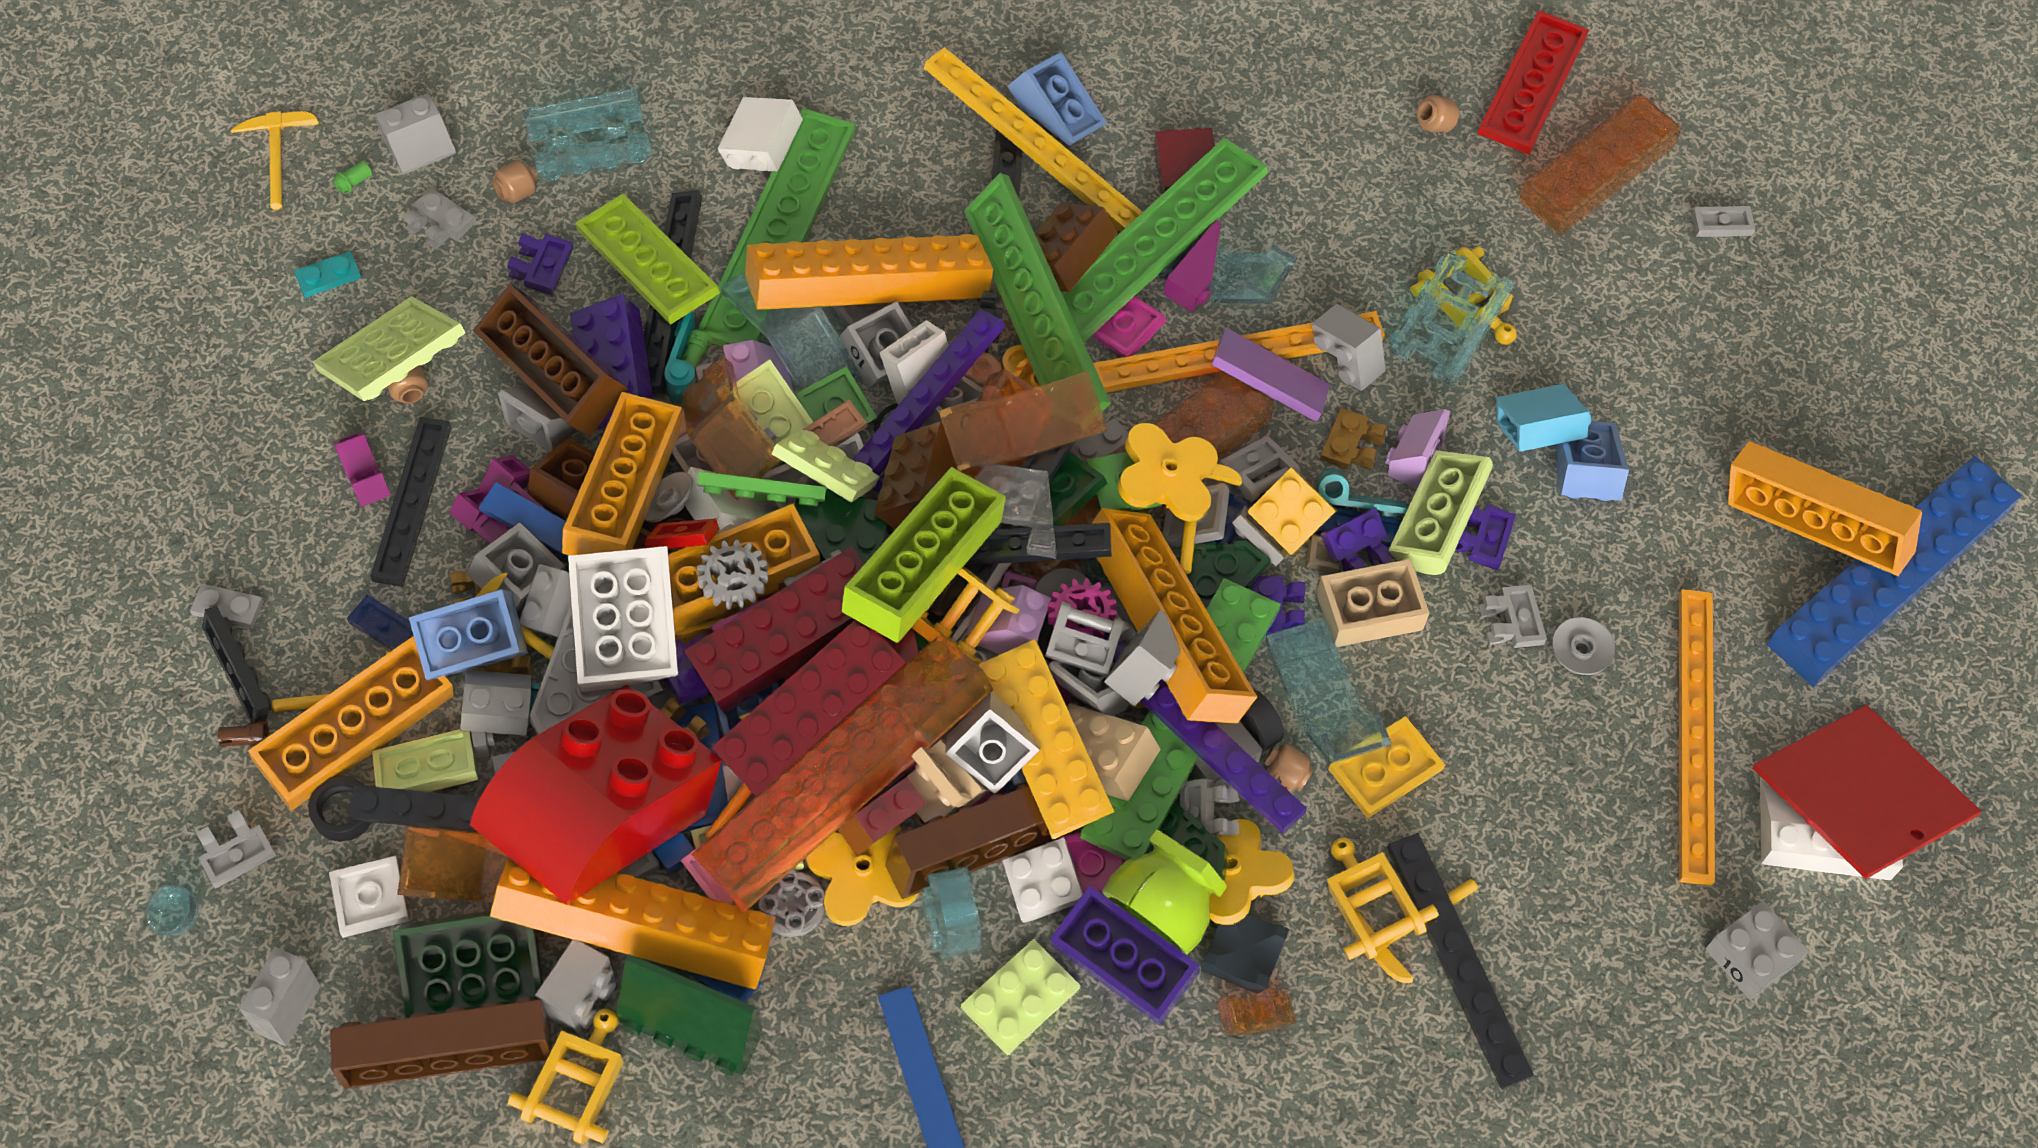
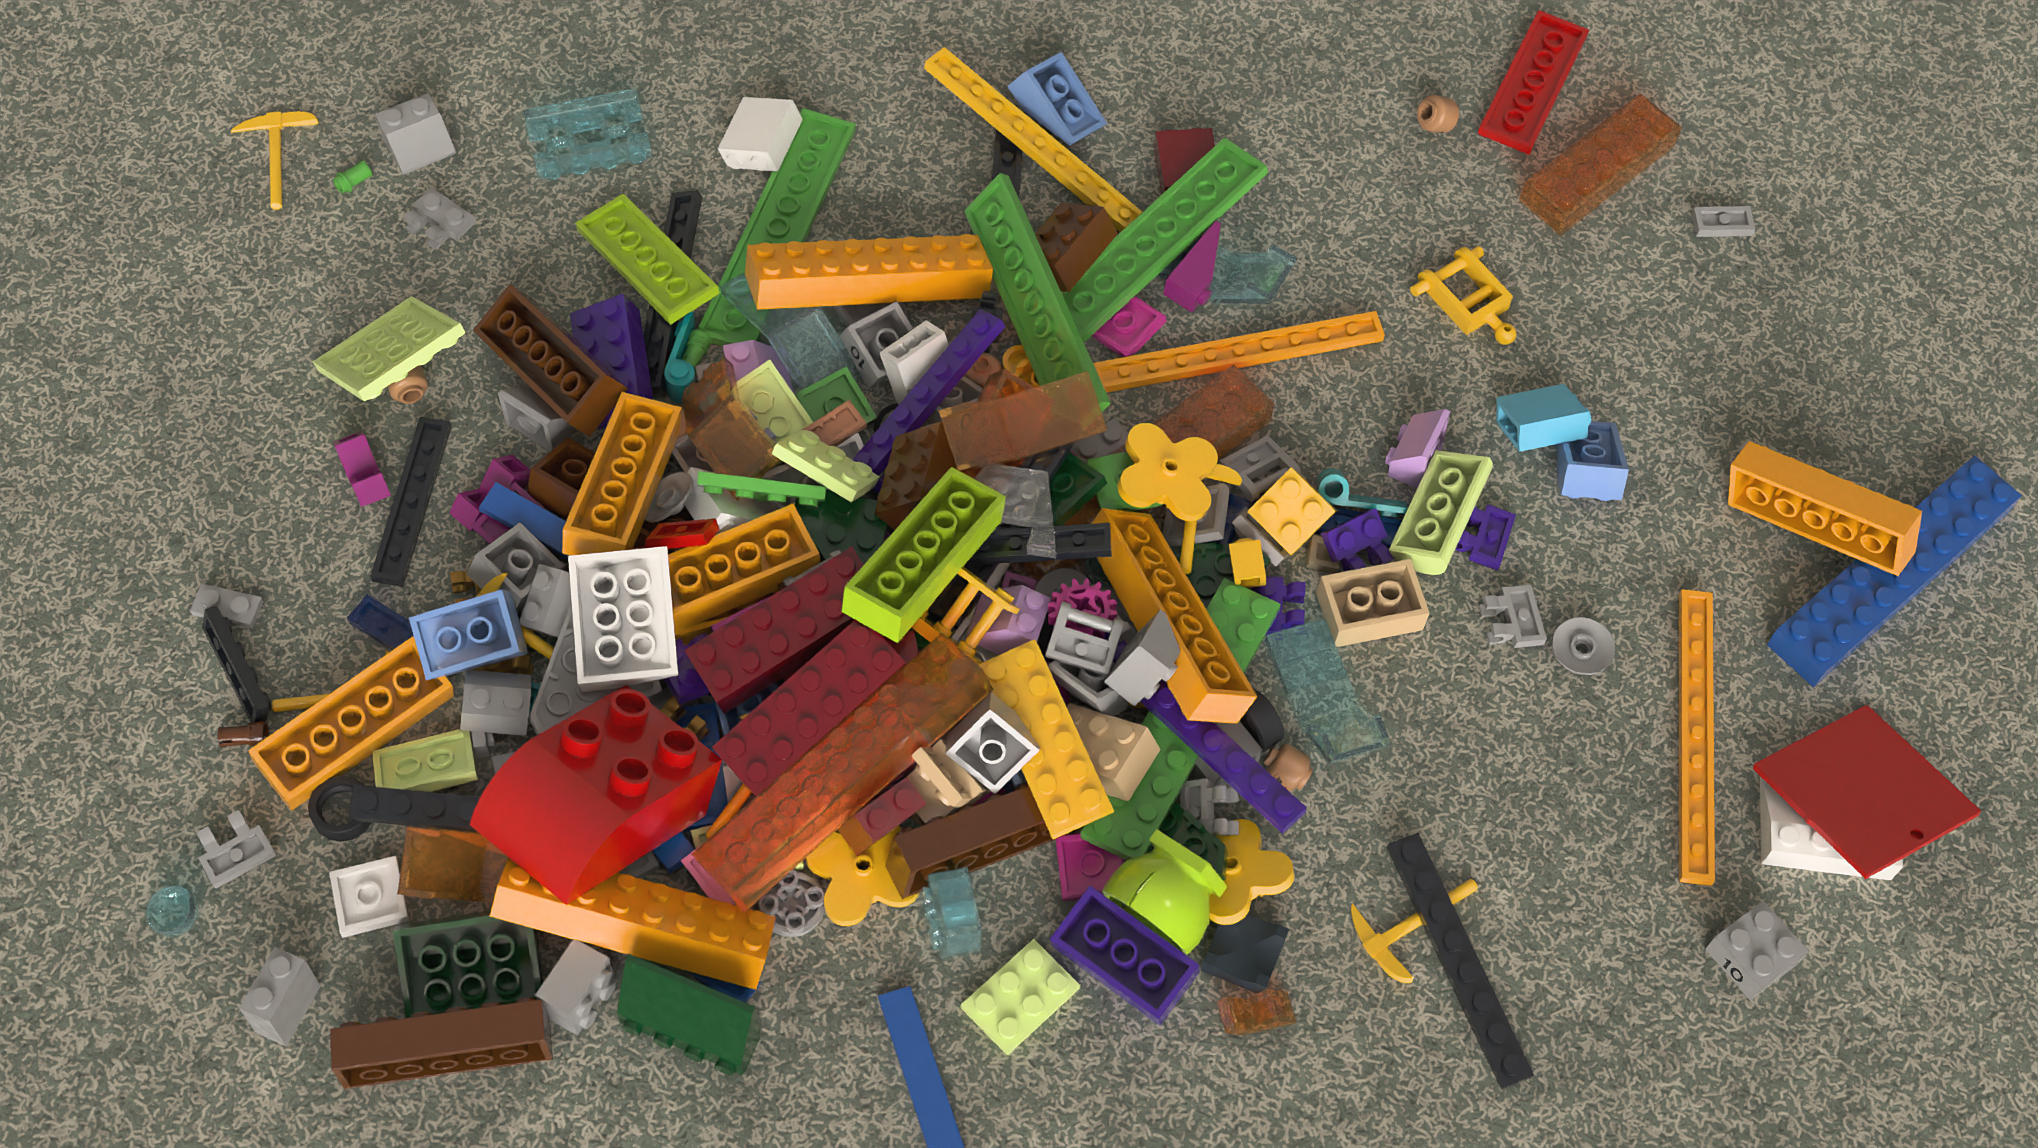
teal plate [293,251,361,298] -> none
medium nougat head [492,160,538,204] -> none
dark purple plate [507,233,573,295] -> none
yellow piece [508,1008,623,1144] -> none
light grey gear [697,540,768,609] -> none
white plate [1002,837,1084,923] -> none
medium lavender tile [1211,328,1330,421] -> none
light grey brick [1312,304,1386,391] -> none
pearl gold plate [1320,408,1387,470] -> none
yellow piece [1327,837,1439,960] -> none
yellow plate [1328,716,1445,819] -> none
clear light blue fence [1389,249,1514,388] -> none
none -> yellow brick [1229,538,1266,588]

